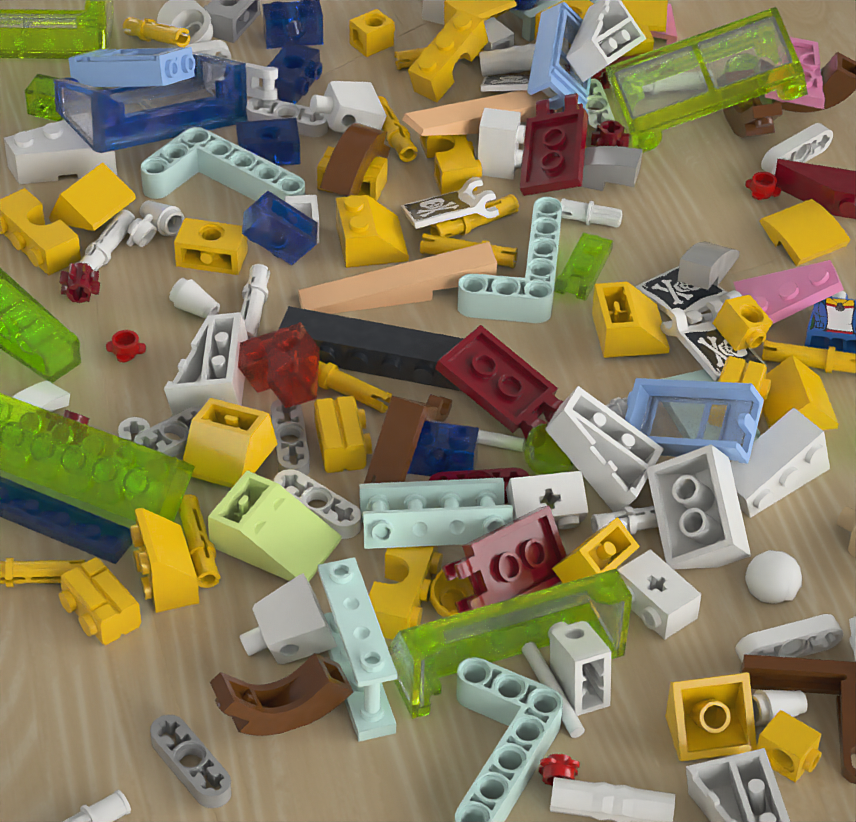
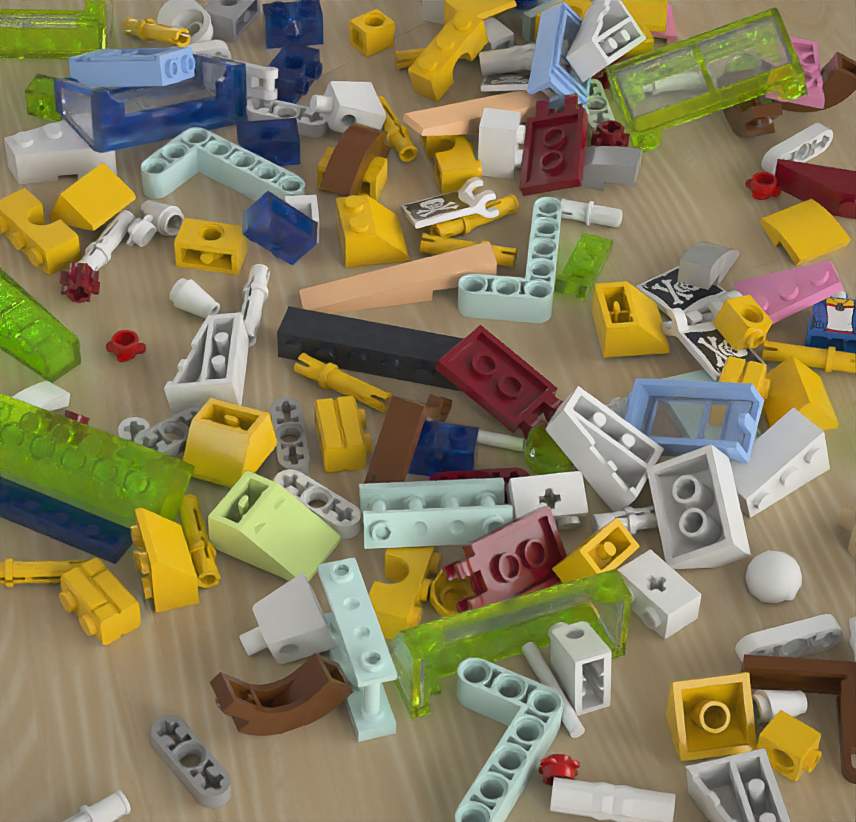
clear red brick [238,323,320,408] -> none

